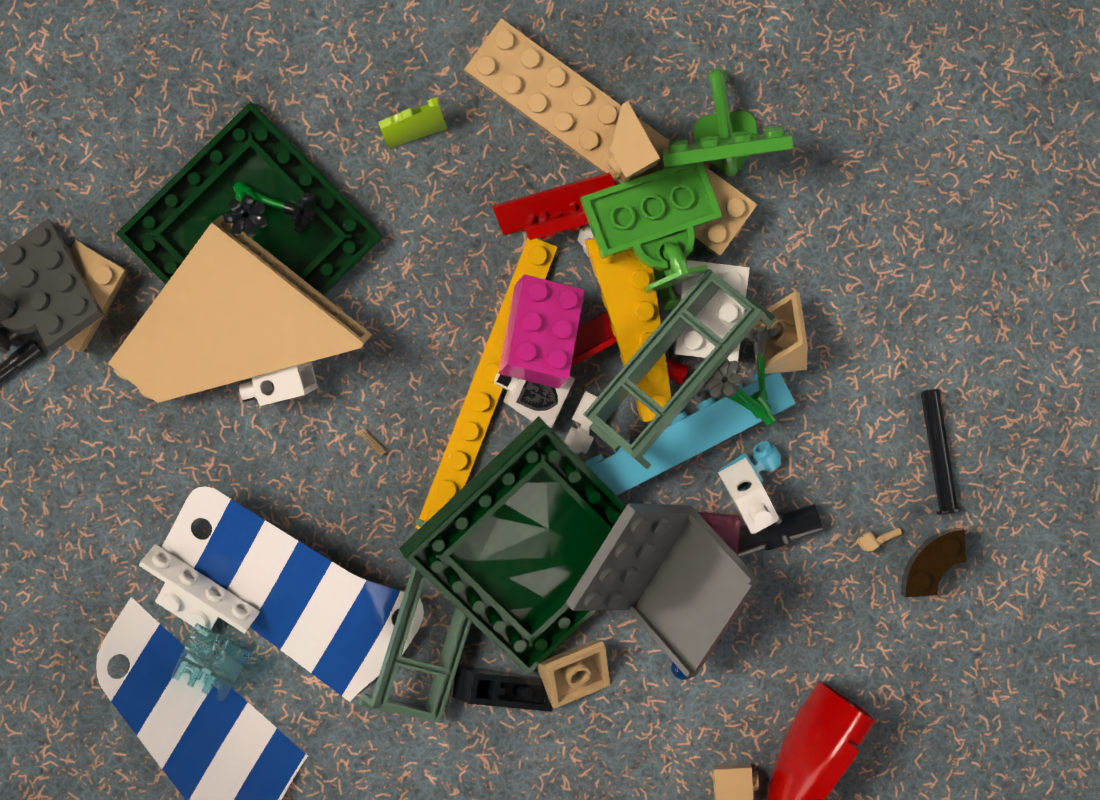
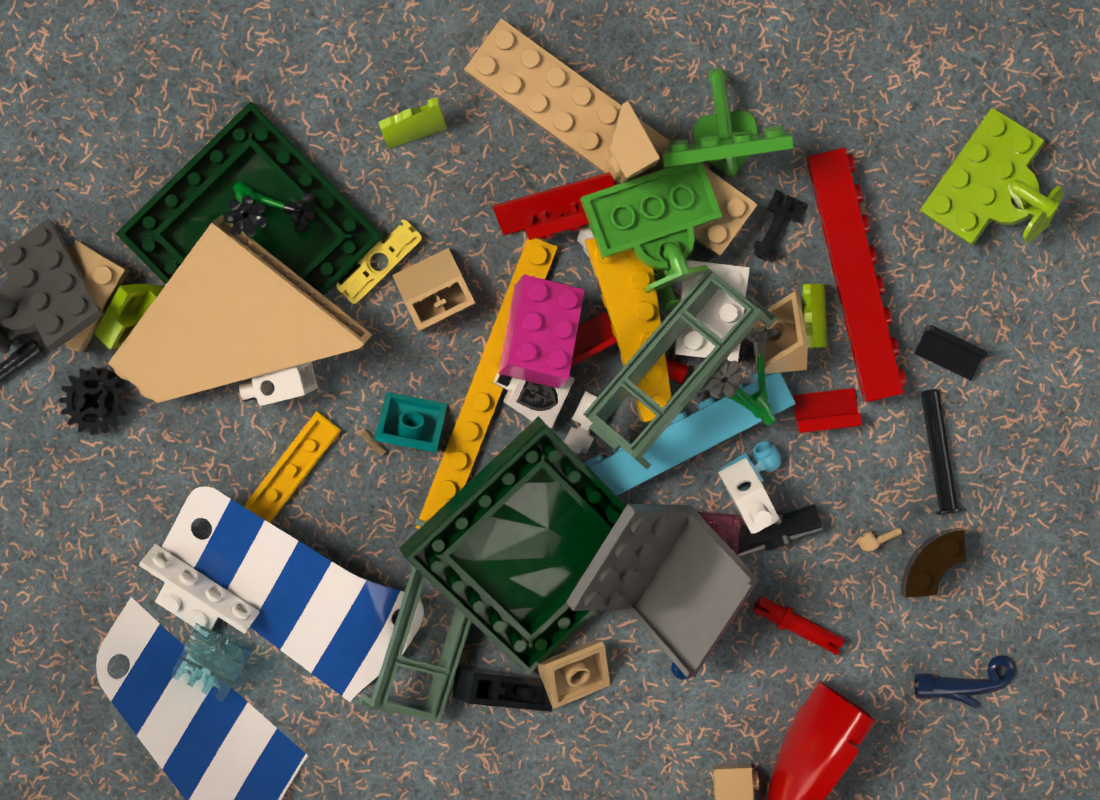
none -> black gear [59,367,129,435]
none -> lime slope [94,284,164,350]
none -> yellow tile [243,411,341,523]
none -> light yellow piece [336,219,422,304]
none -> teal slope [374,392,448,453]
none -> tan slope [392,248,476,332]
none -> red pin [752,595,845,656]
none -> black hinge [753,190,804,262]
none -> red panel [793,388,862,433]
none -> lime slope [802,284,829,348]
none -> red brick [806,147,907,402]
none -> black panel [913,325,988,381]
none -> dark blue plant [914,655,1016,708]
none -> lime plate [920,108,1064,246]

